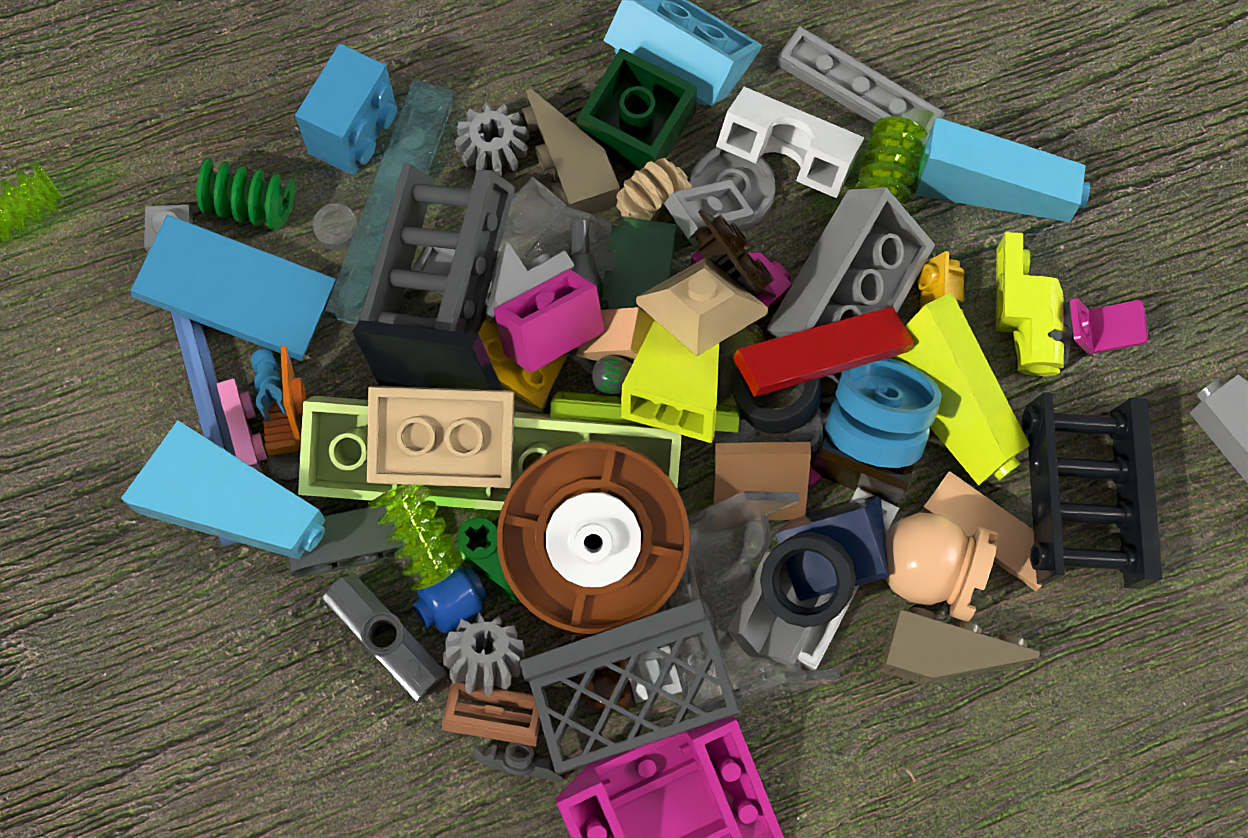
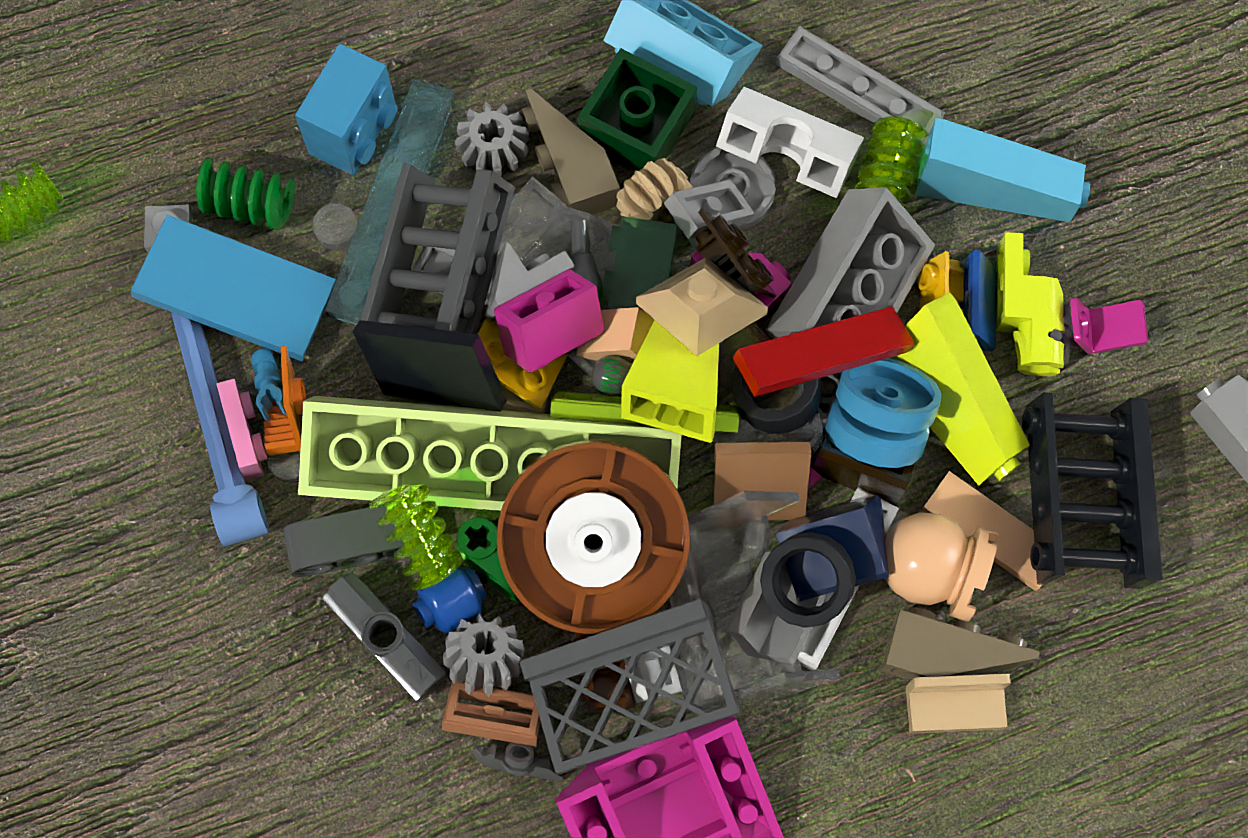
medium azure slope [121,420,326,559] -> none
tan plate [367,386,515,488] -> none
none -> tan panel [905,674,1011,734]
none -> blue slope [962,250,997,351]

